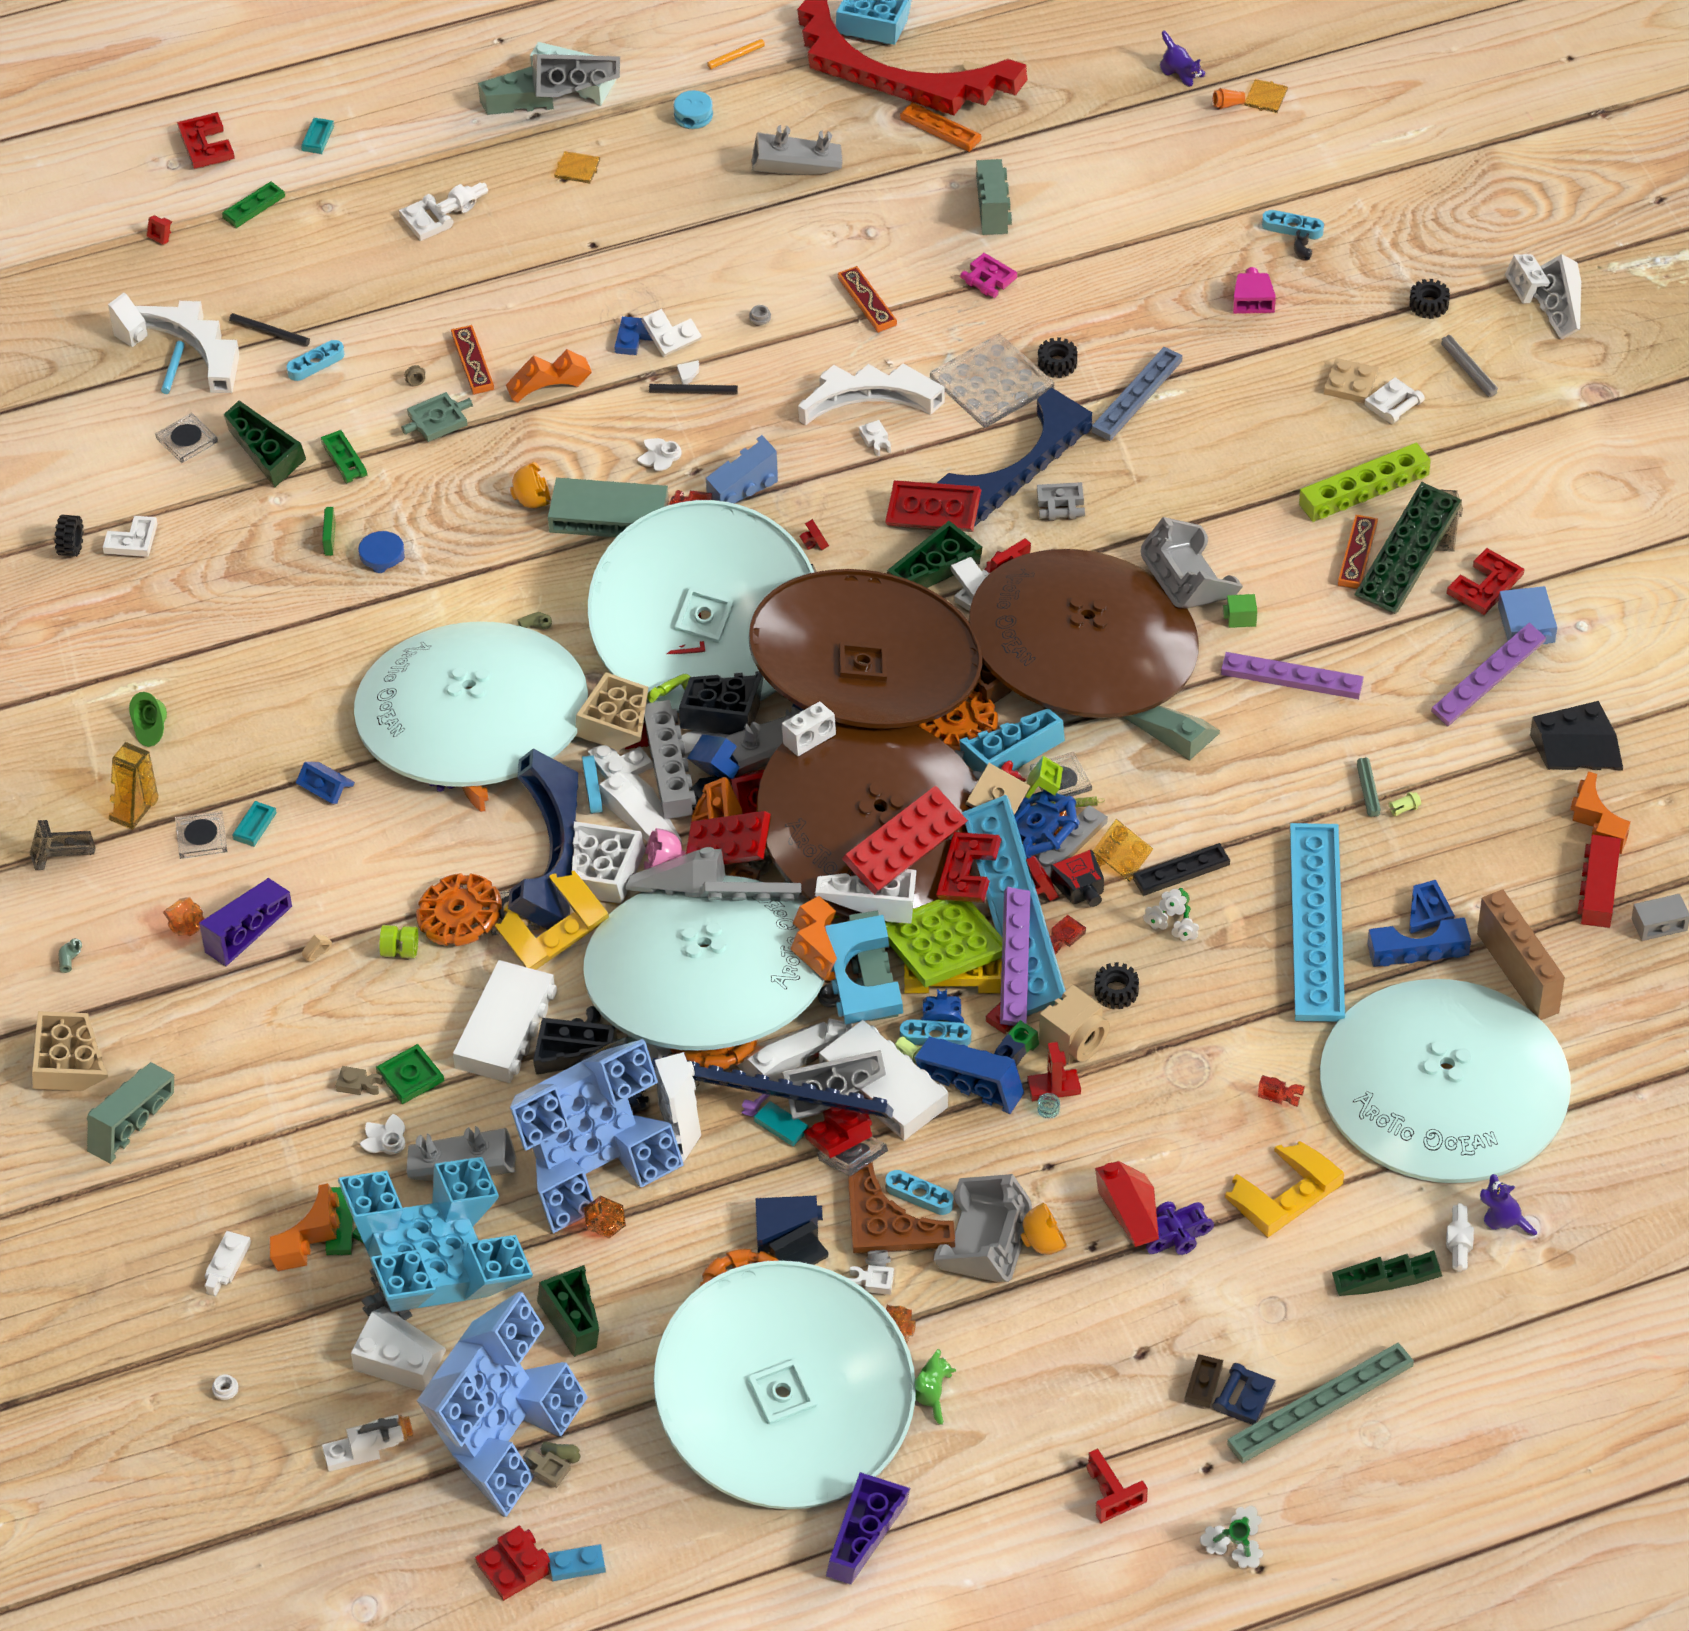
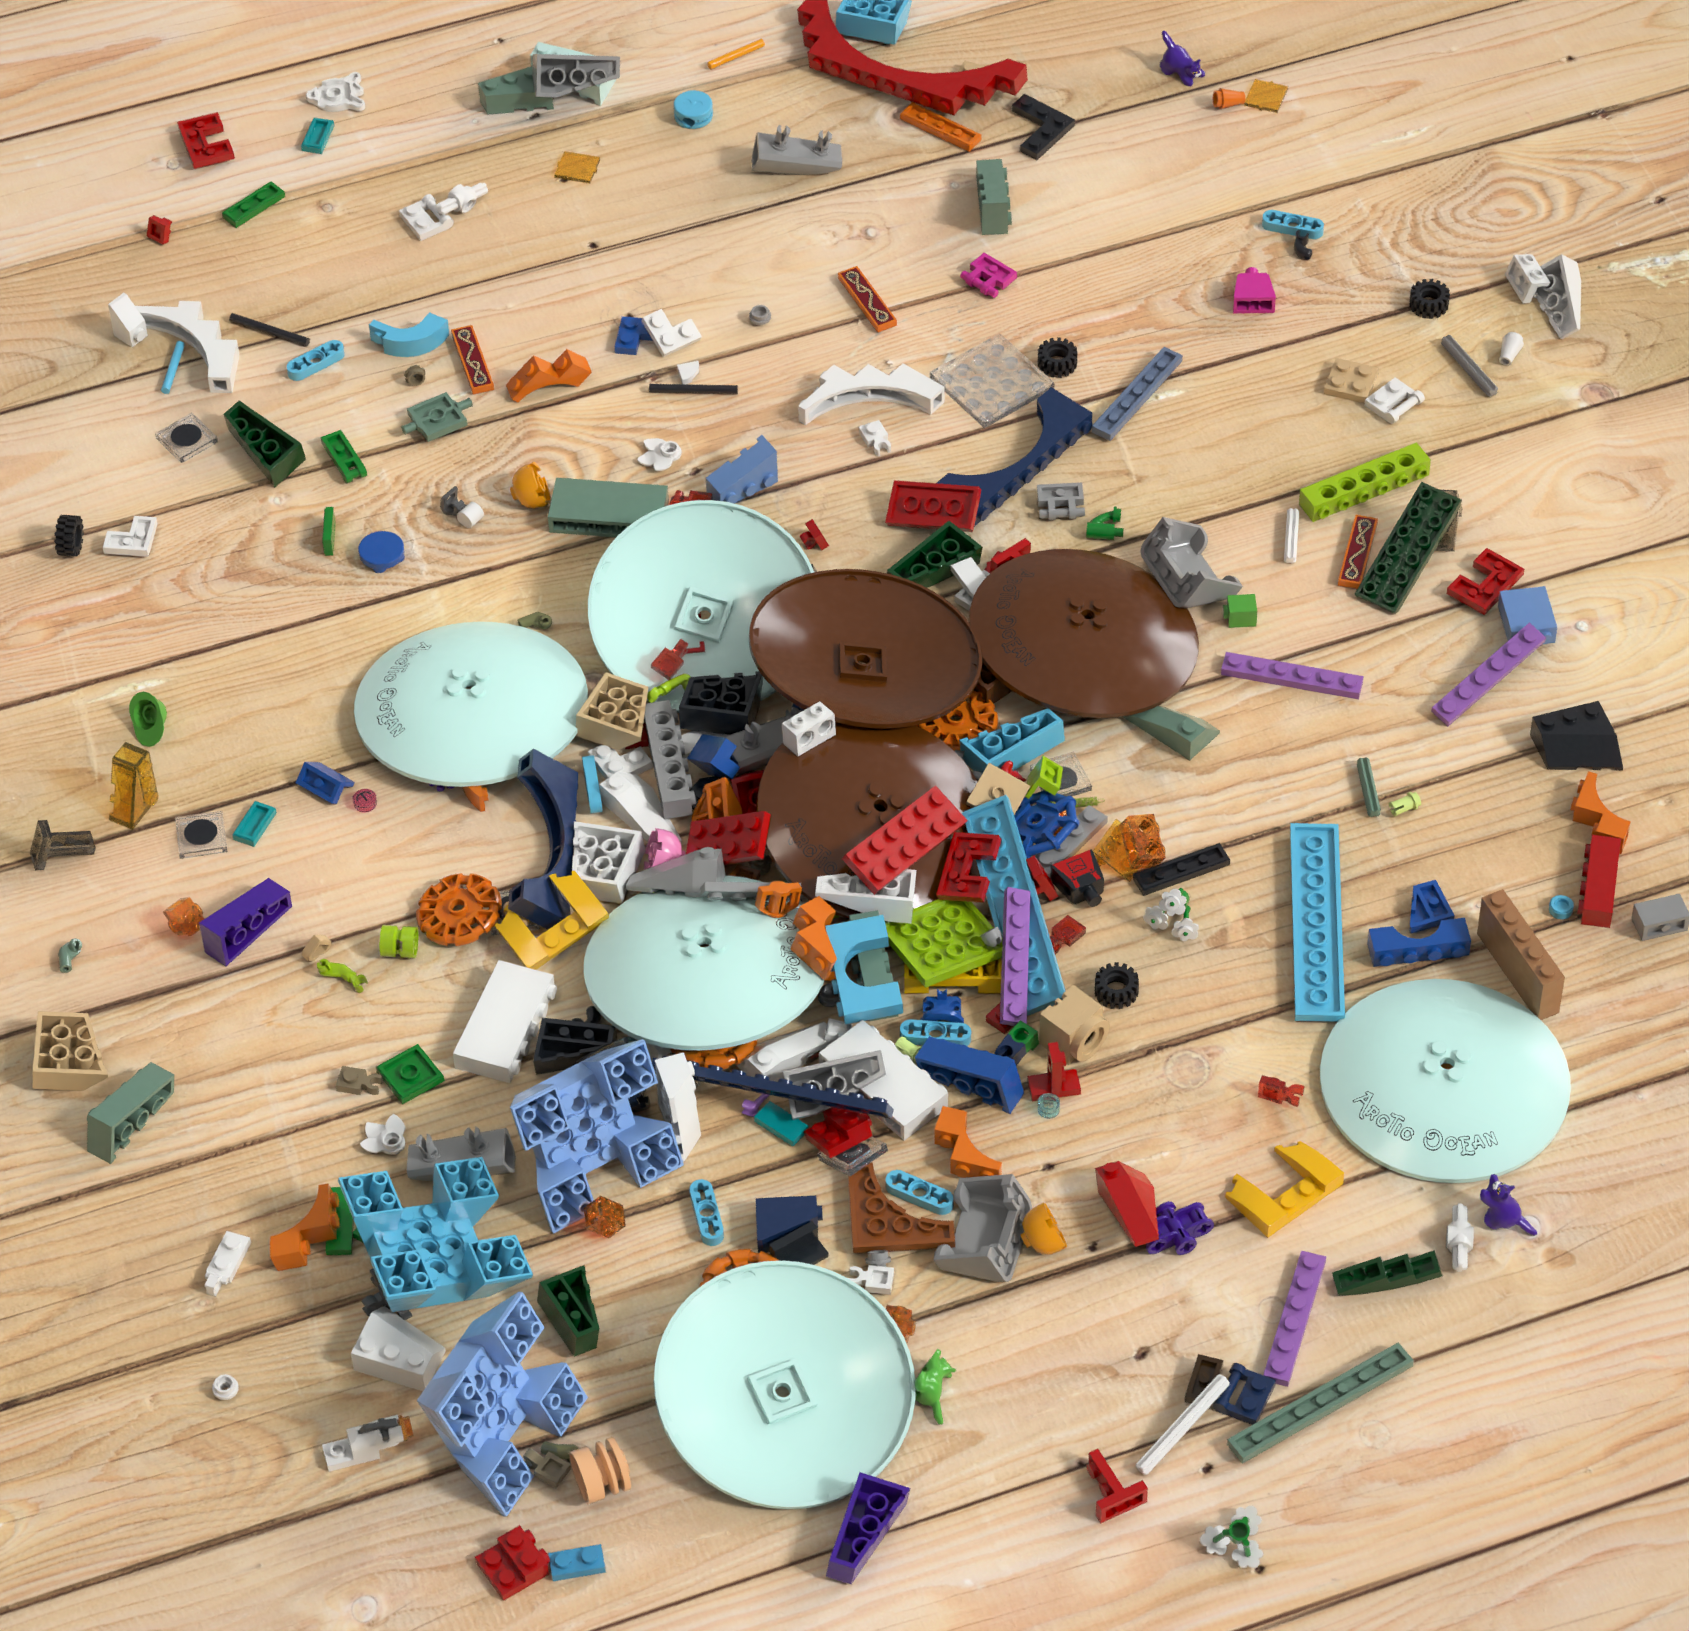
none -> white tile [306,72,365,112]
none -> lime arm [317,959,368,993]
none -> clear pink tile [353,789,377,812]
none -> medium azure arch [369,312,449,357]
none -> leg [440,486,484,528]
none -> light nougat wheel [569,1437,631,1505]
none -> clear red plate [651,639,688,680]
none -> medium azure beam [690,1179,724,1246]
none -> orange piece [755,881,802,918]
none -> orange arch [934,1106,1002,1178]
none -> light grey hinge [981,926,1002,947]
none -> black plate [1012,93,1075,160]
none -> green plant [1086,506,1124,540]
none -> clear orange brick [1119,814,1166,869]
none -> white axle [1136,1374,1230,1475]
none -> medium lavender plate [1263,1250,1326,1387]
none -> white axle [1284,508,1299,564]
none -> white cone [1499,332,1524,366]
none -> medium azure tile [1549,895,1574,919]

